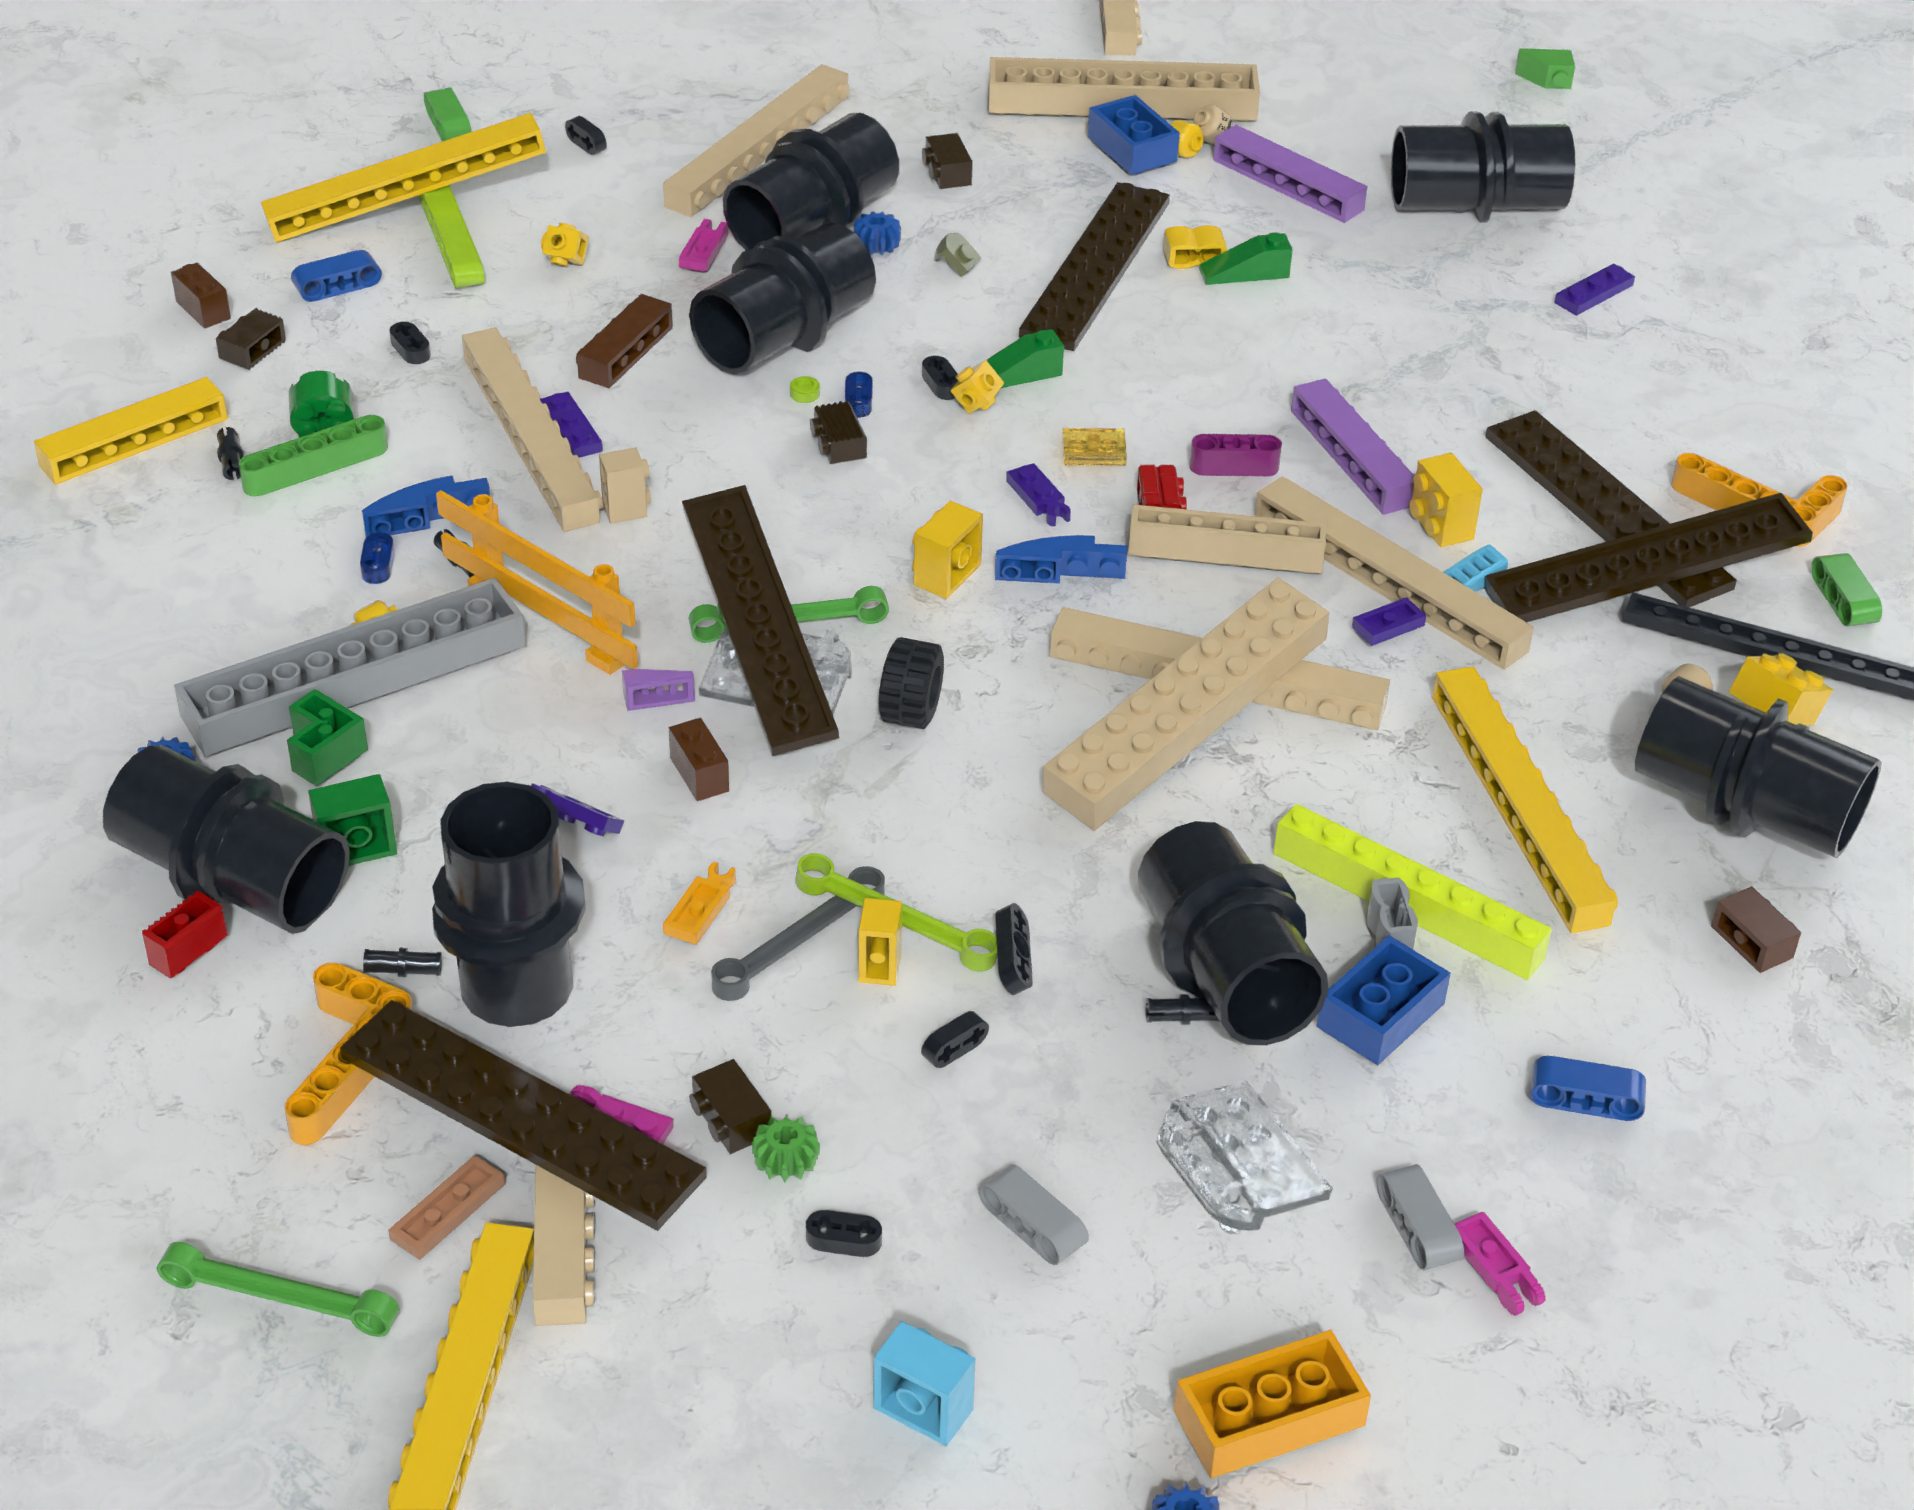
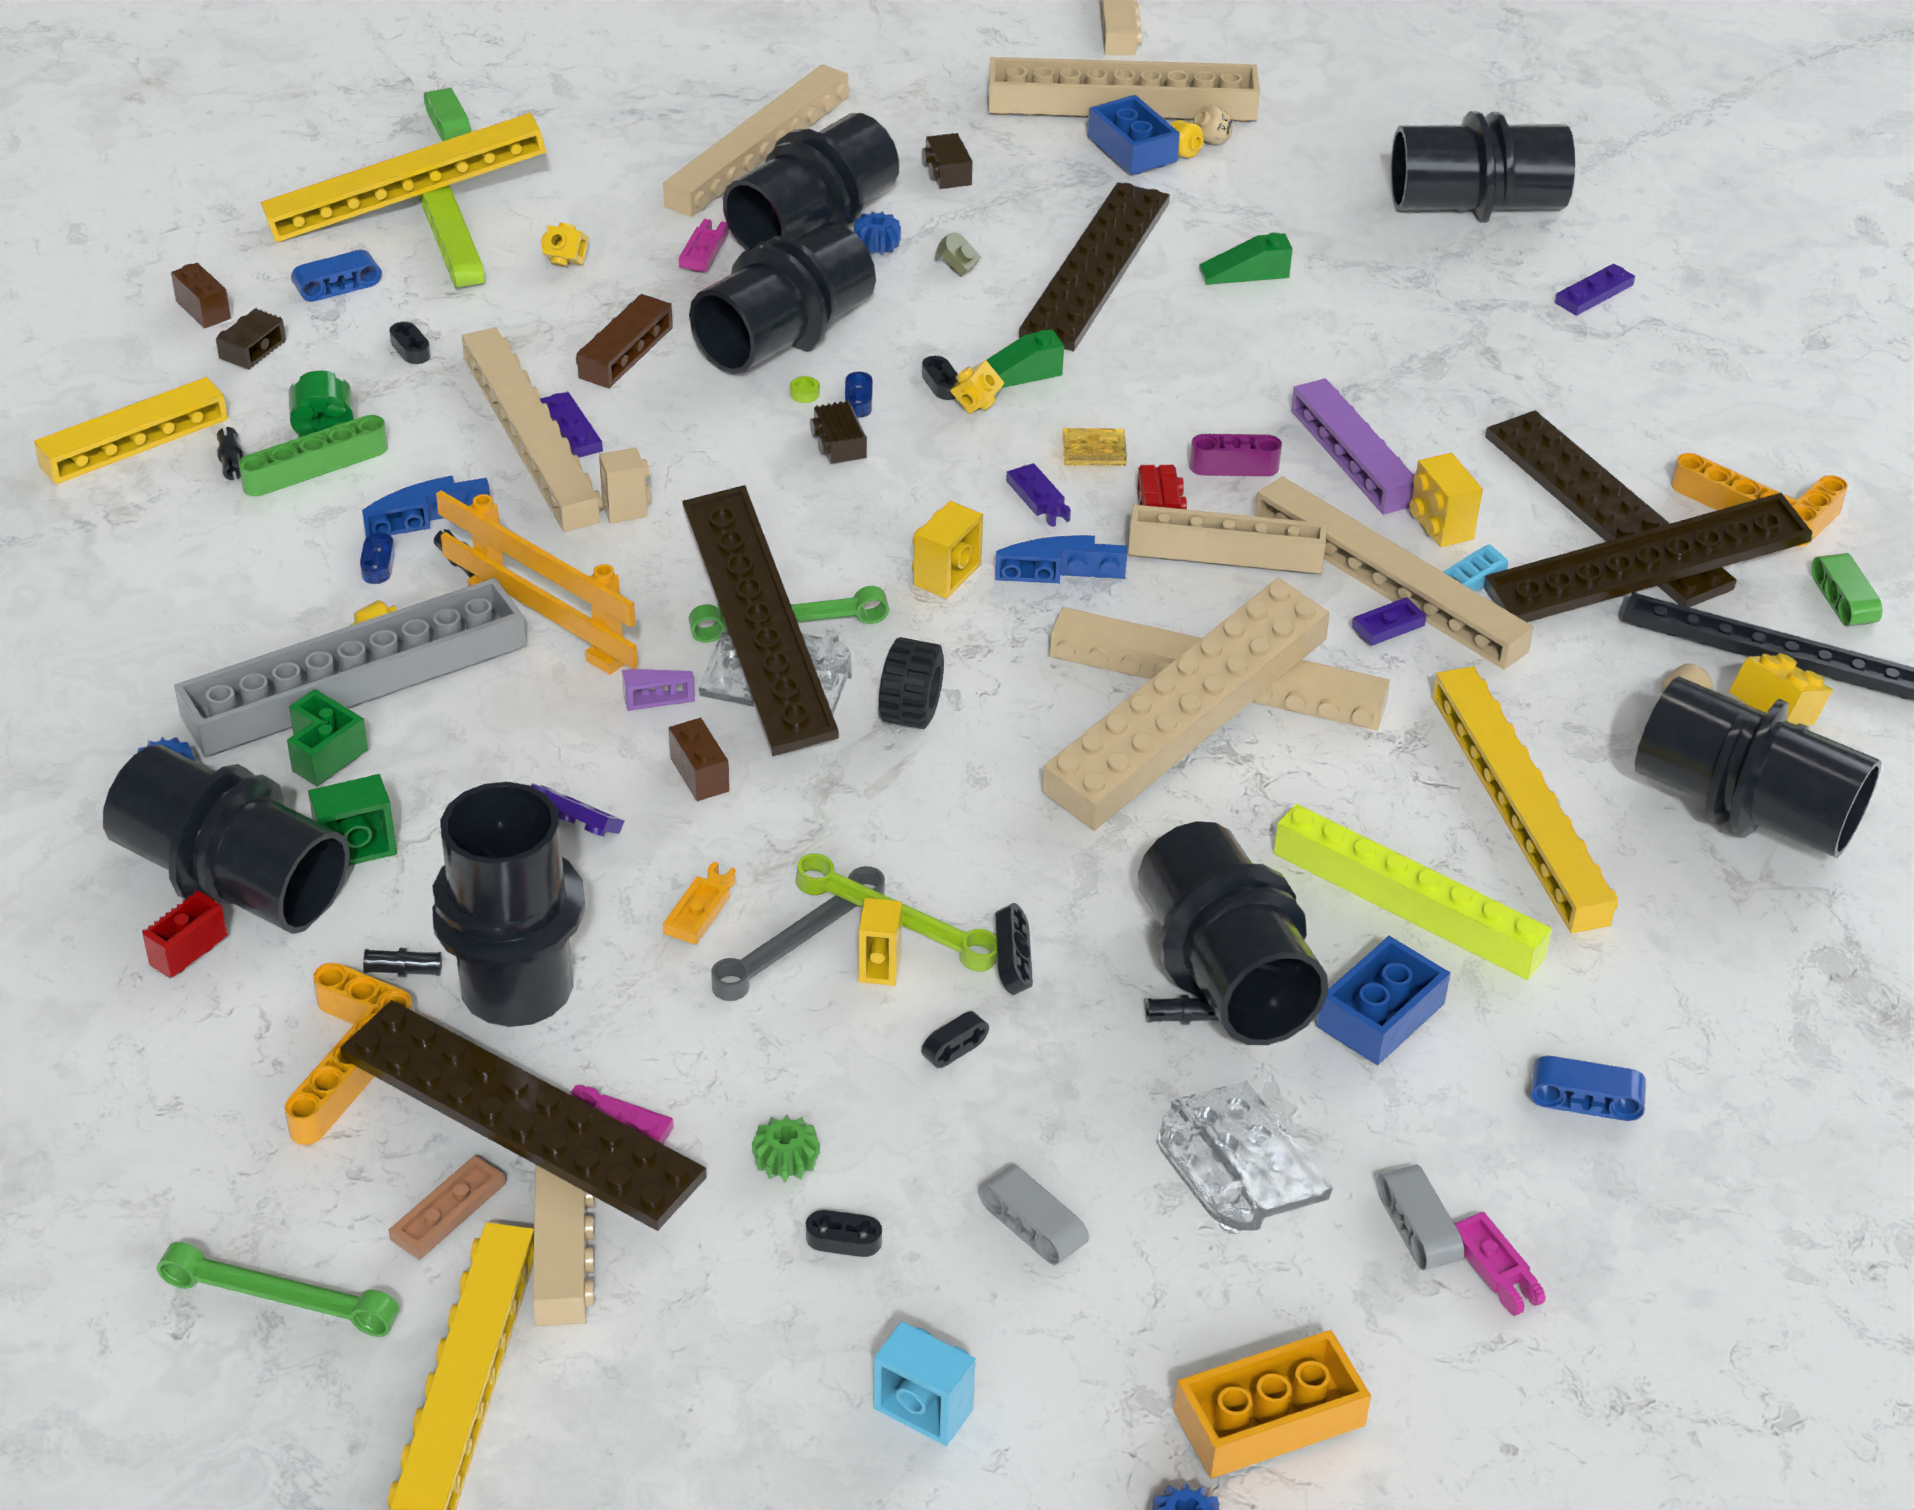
black beam [565,116,607,155] -> none
dark brown brick [689,1059,771,1154] -> none
yellow brick [1163,225,1227,269] -> none
medium lavender brick [1213,125,1368,223] -> none
light grey brick [1367,878,1418,949] -> none
bright green slope [1515,48,1575,89] -> none
reddish brown brick [1711,886,1801,973] -> none

